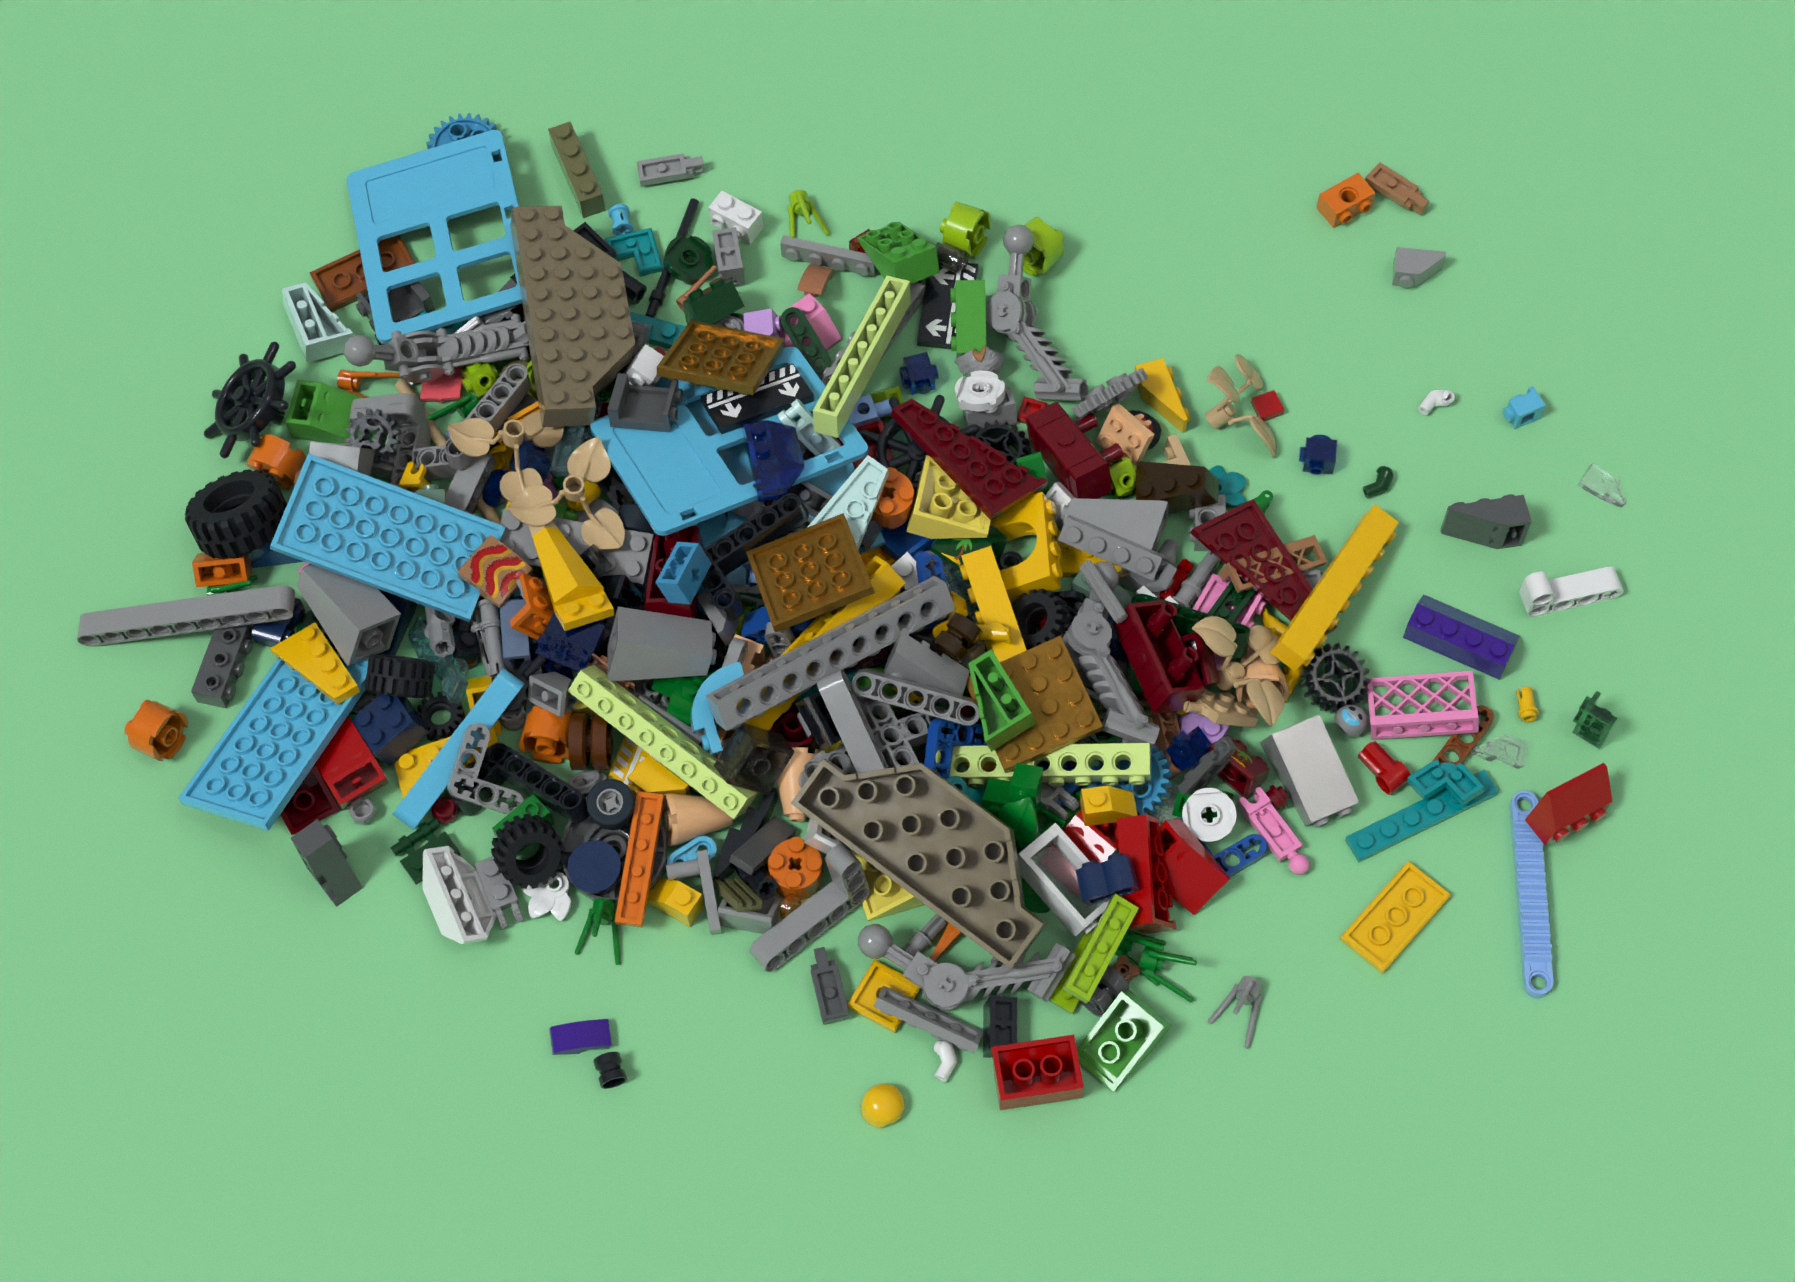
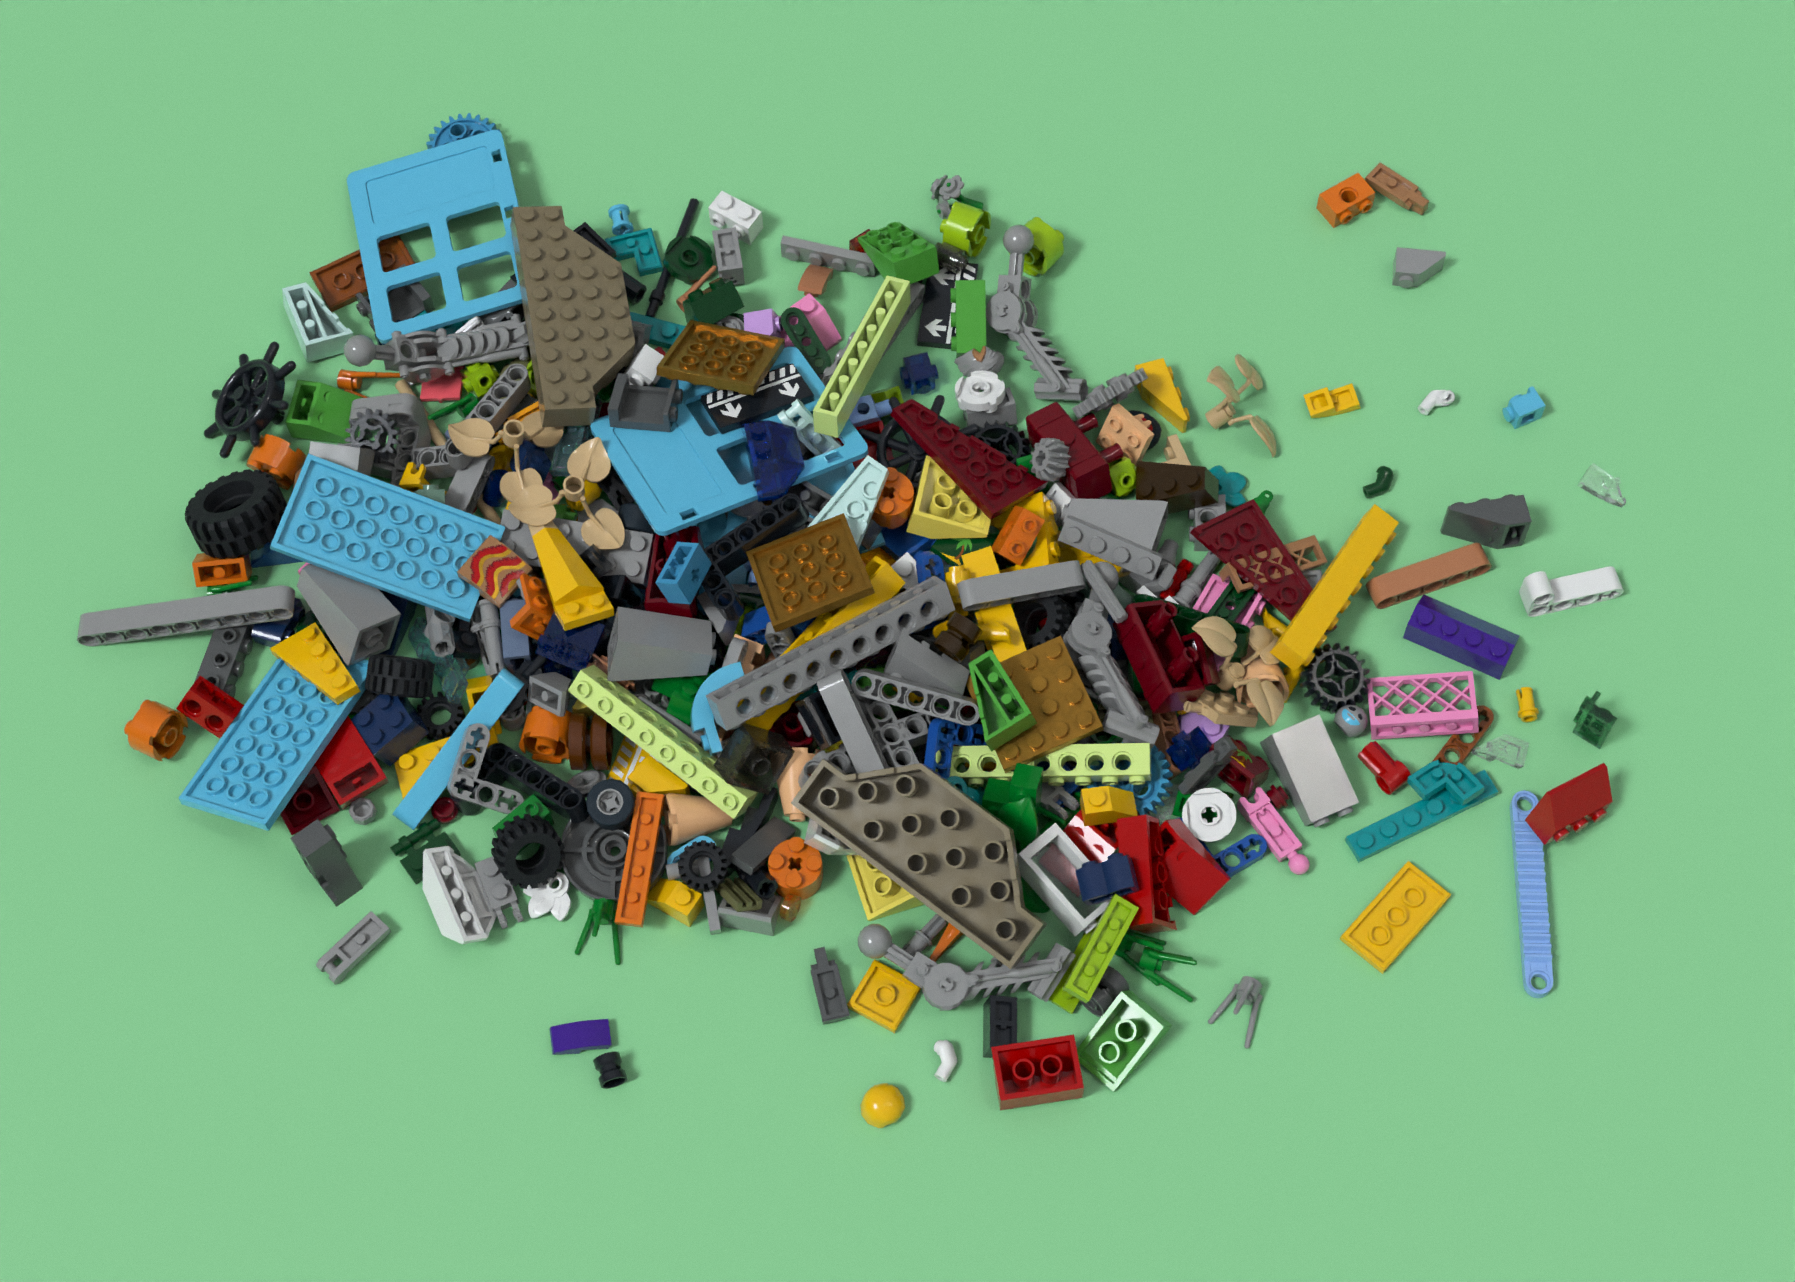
olive brick [548,121,606,218] -> none
dark blue tile [567,840,622,894] -> none
light grey hinge [637,154,705,186] -> none
light grey beam [749,844,870,972] -> none
lime plant [787,190,830,238] -> none
light grey plate [873,986,983,1053] -> none
red tile [1017,397,1048,424] -> none
dark orange plate [1110,955,1140,985] -> none
red tile [1251,390,1284,421] -> none
clear blue brick [1299,435,1337,475] -> none
none -> red brick [176,675,244,738]
none -> light grey plate [316,911,391,985]
none -> black tyre [678,840,728,892]
none -> light grey plant [930,175,983,219]
none -> yellow brick [944,566,970,605]
none -> light grey beam [957,560,1086,611]
none -> orange brick [991,505,1045,566]
none -> light grey gear [1029,438,1071,481]
none -> yellow slope [1303,383,1361,418]
none -> nougat beam [1366,543,1492,609]

